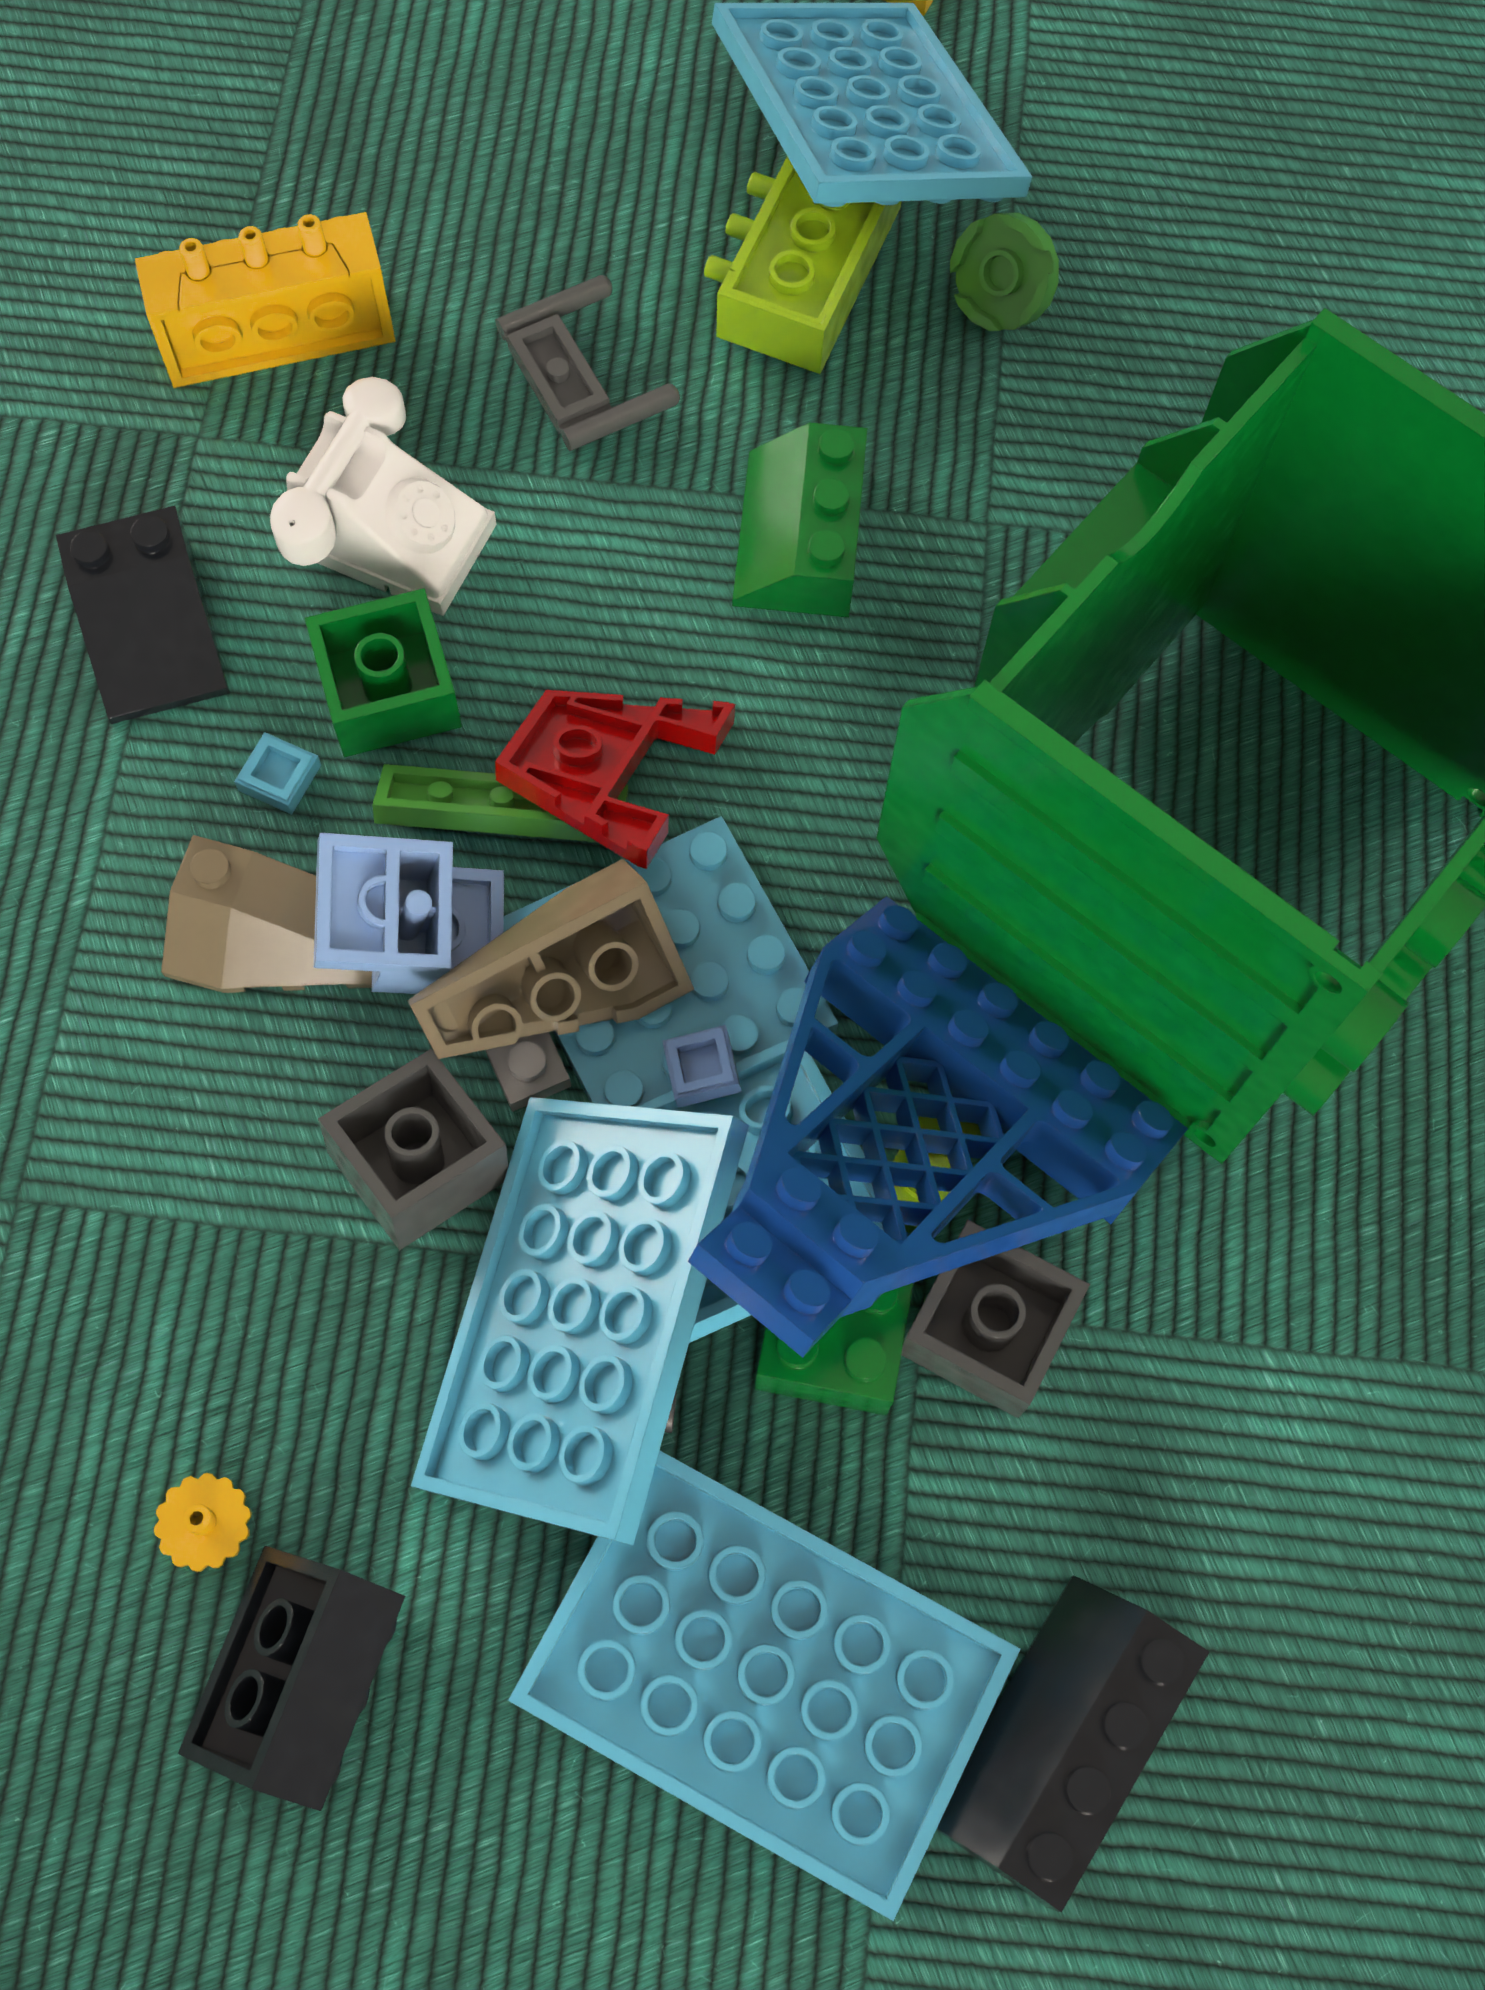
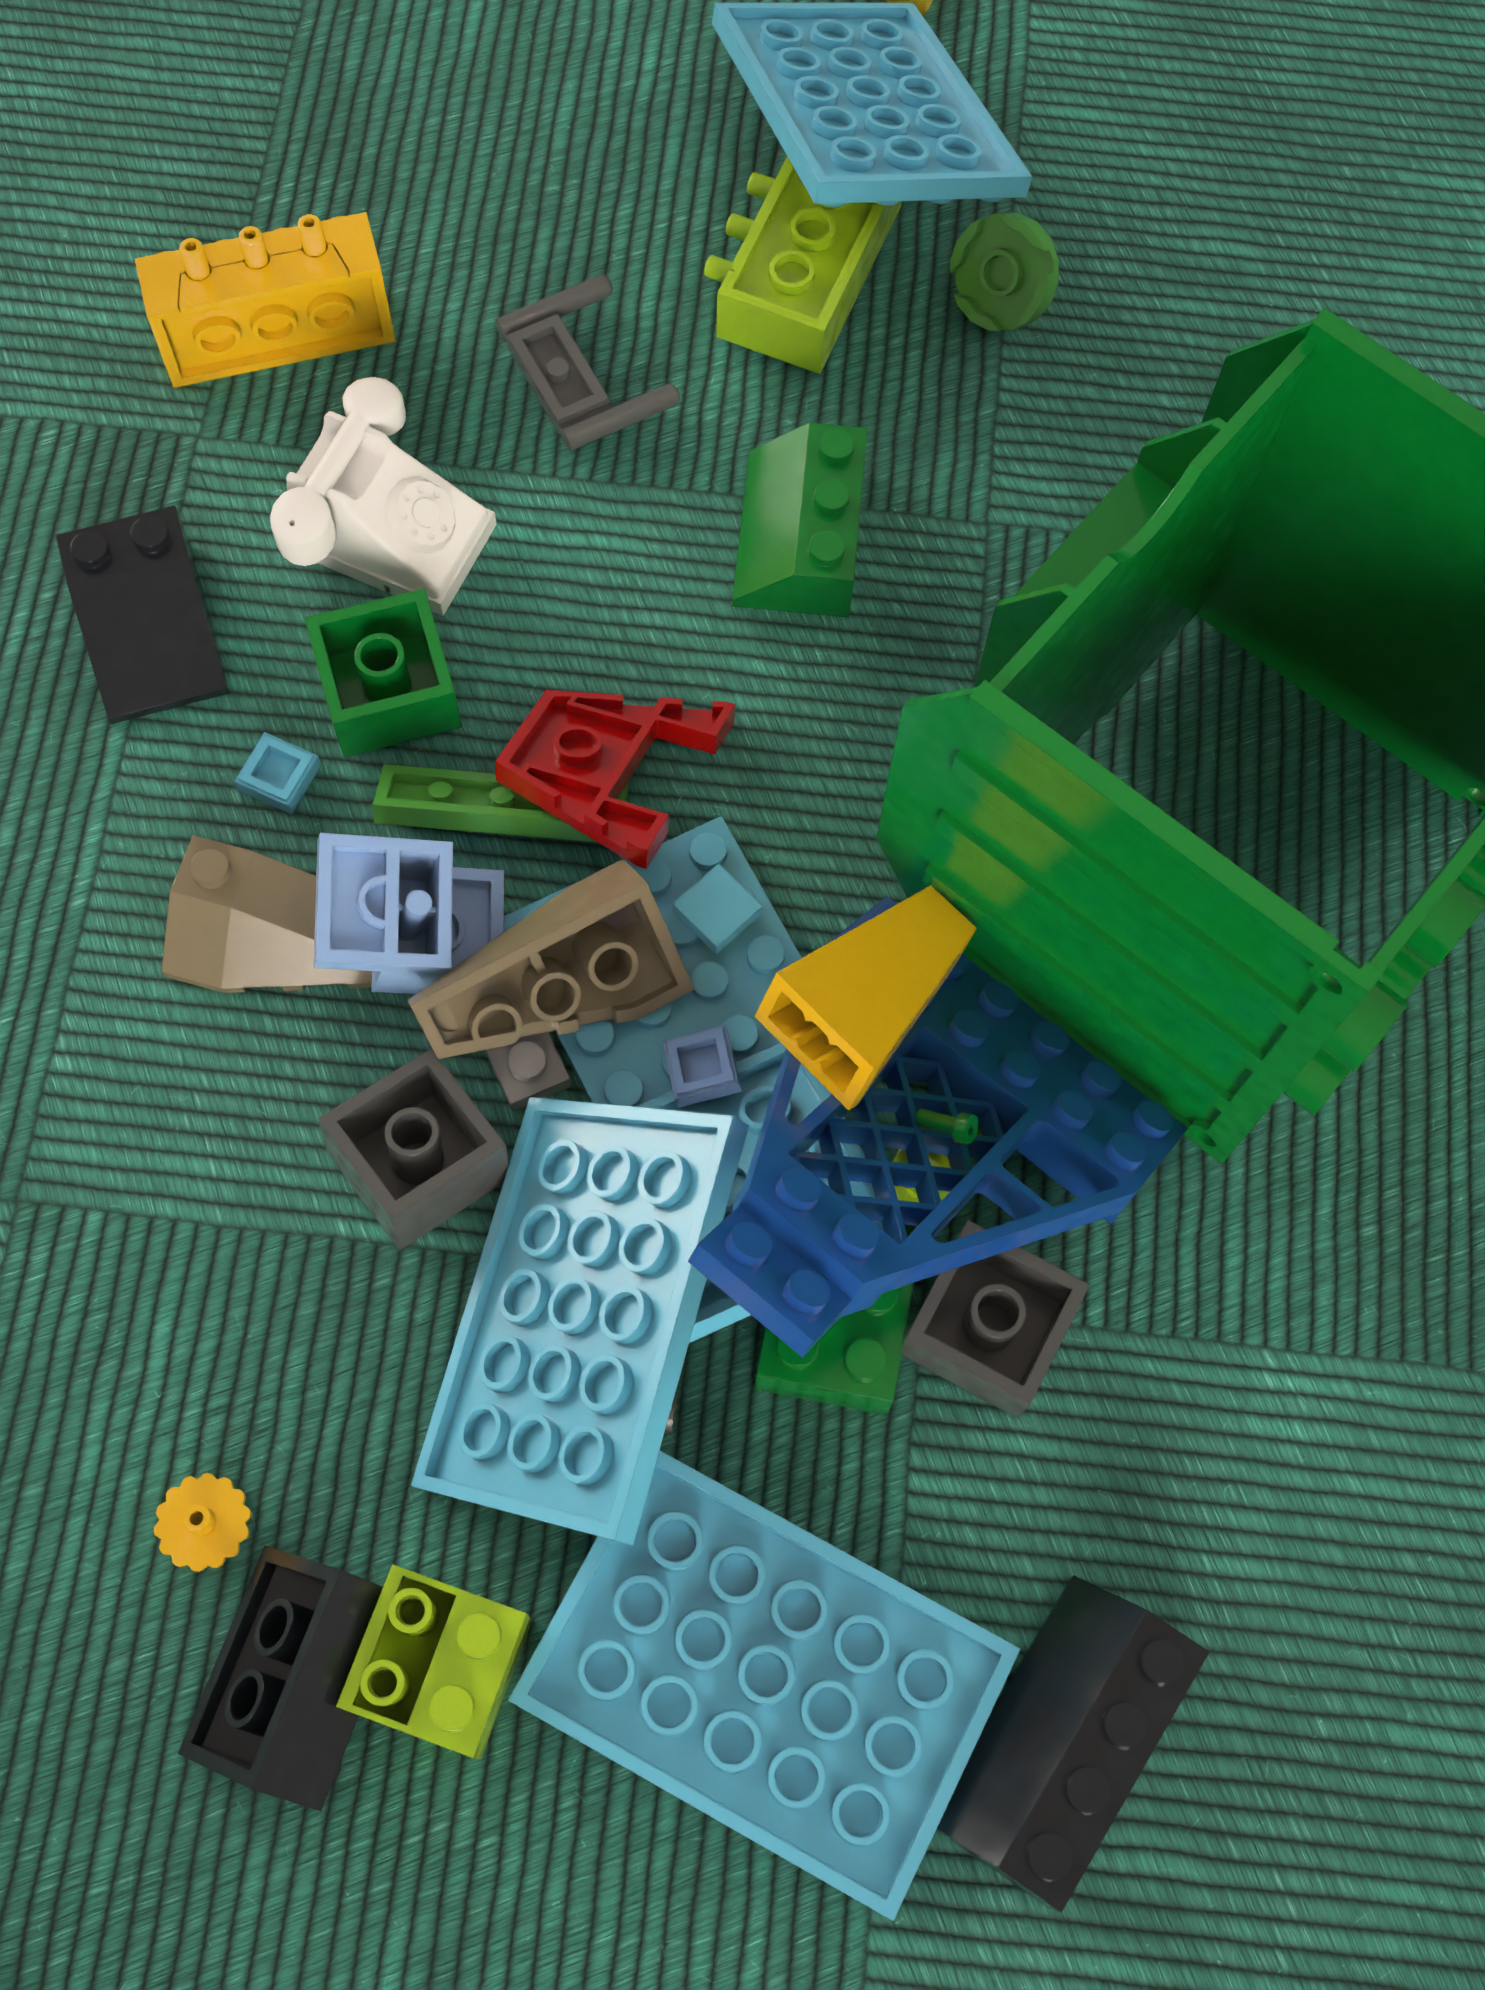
none -> lime slope [336,1564,532,1759]
none -> medium azure tile [673,863,763,954]
none -> yellow slope [754,885,977,1111]
none -> green piece [915,1108,979,1145]

